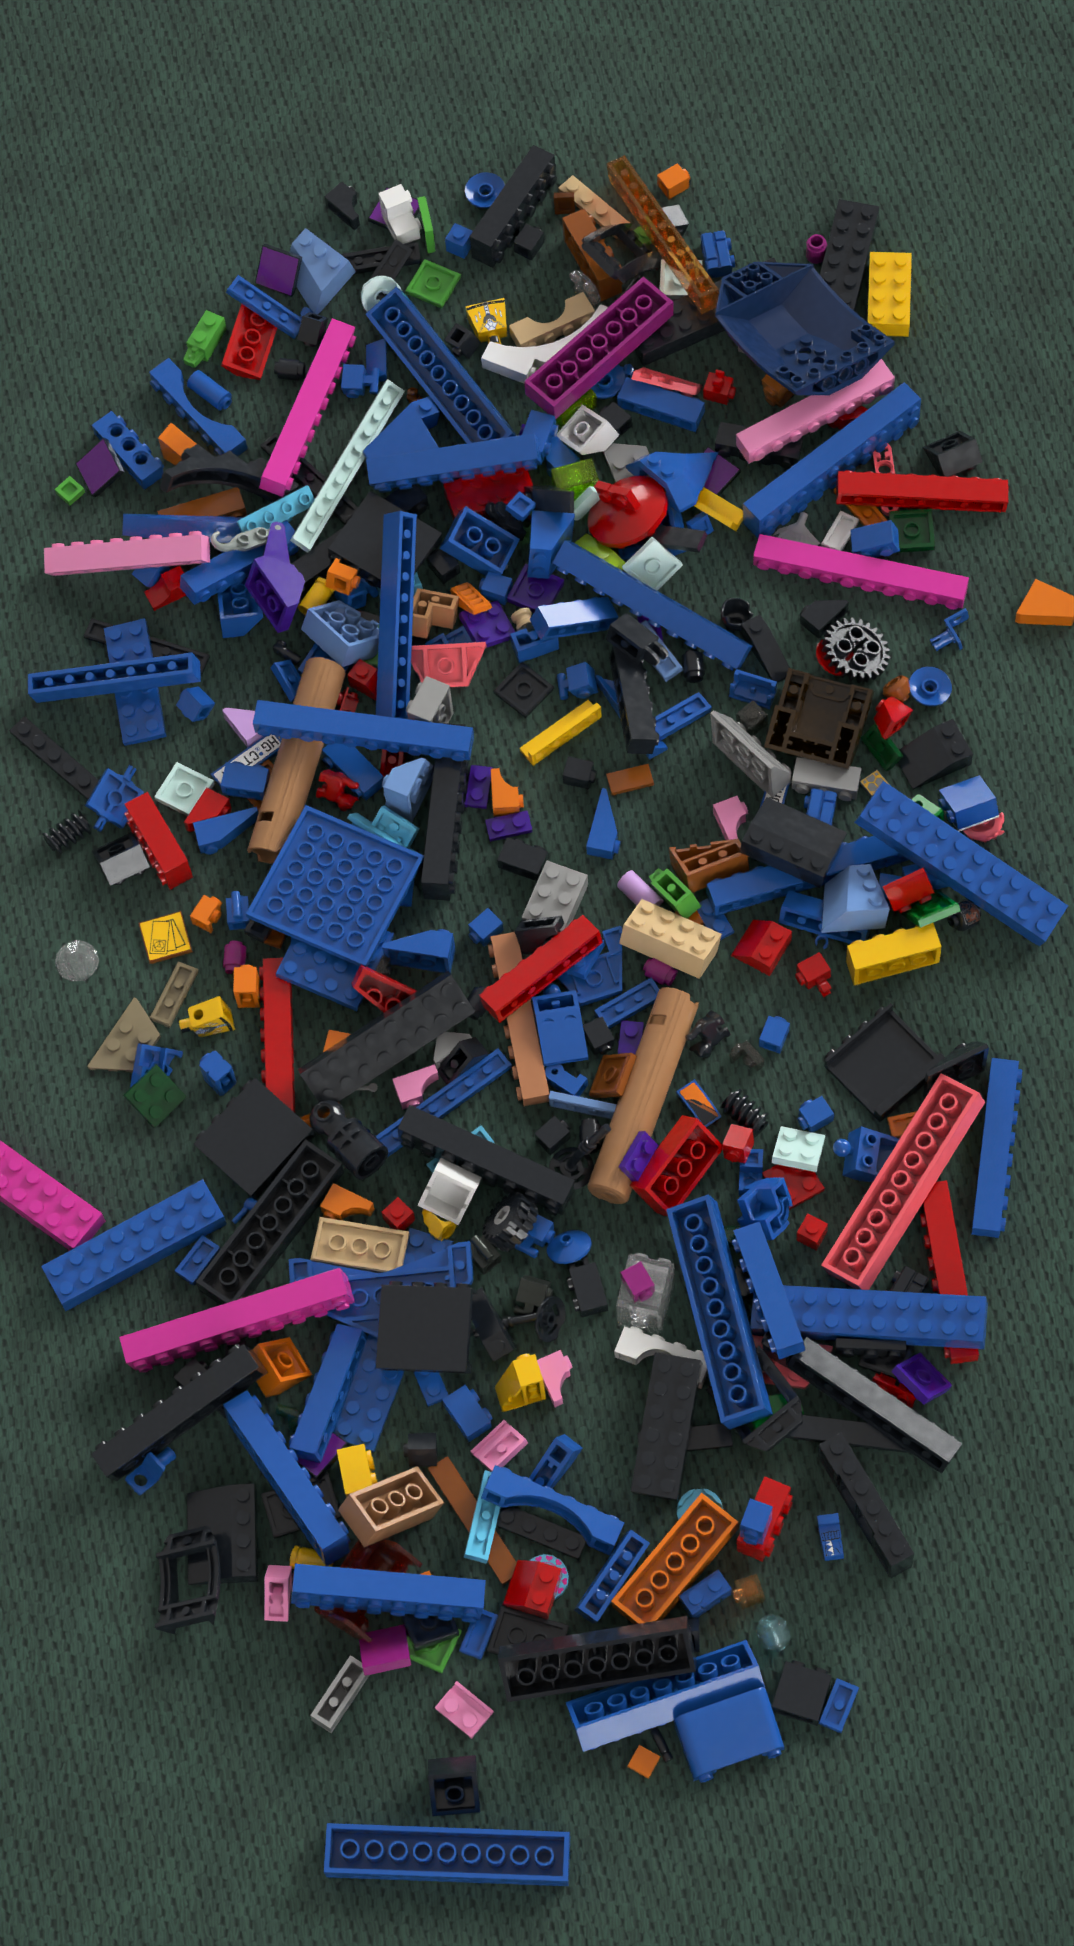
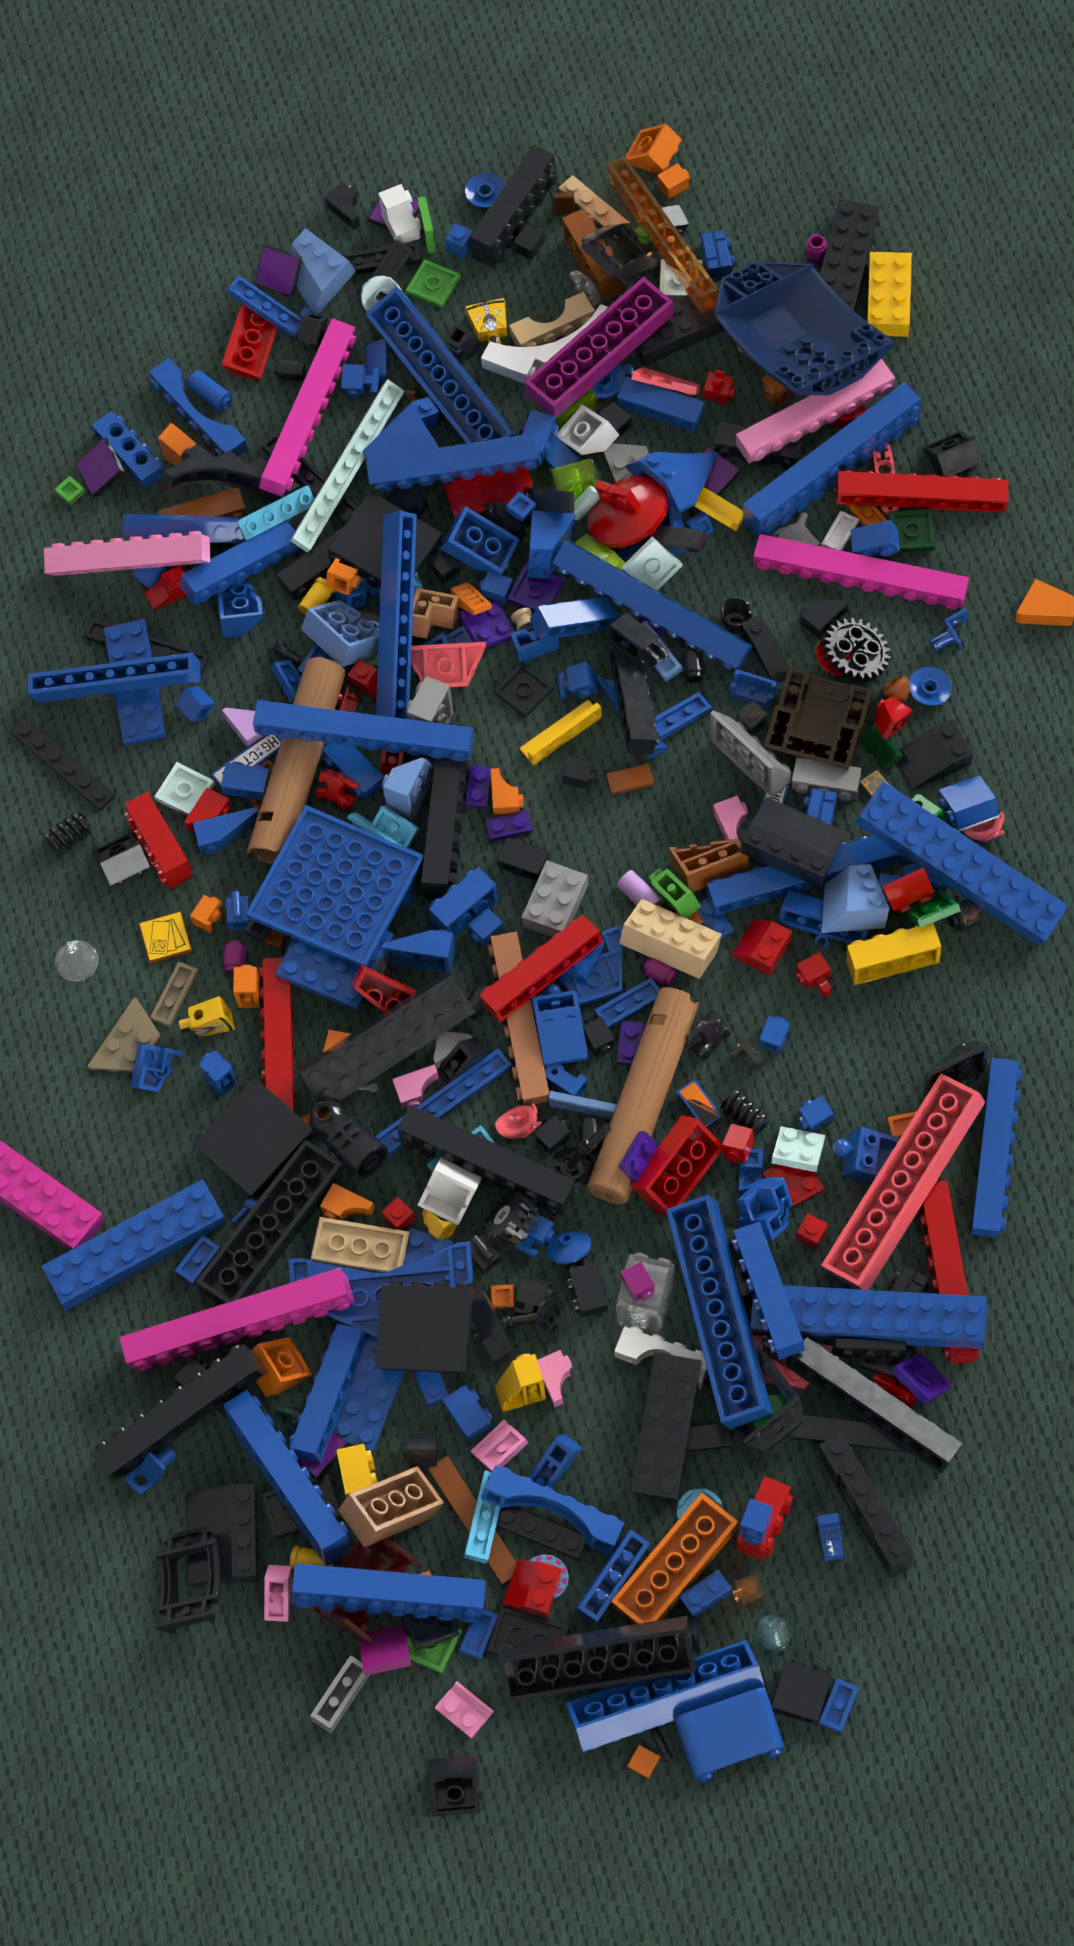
blue plate [85,765,144,832] -> none
dark green plate [123,1064,187,1128] -> none
bright green hinge [183,310,227,368] -> none
dark purple slope [211,522,305,633] -> none
blue brick [324,1823,570,1886] -> none
black arch [515,916,564,954] -> none
blue slope [586,788,621,860] -> none
dark orange tile [589,1052,637,1099] -> none
black panel [824,1003,945,1122] -> none
none -> blue brick [429,867,498,939]
none -> orange tile [490,1285,515,1309]
none -> coral hat [495,1104,542,1139]
none -> orange slope [623,124,682,174]

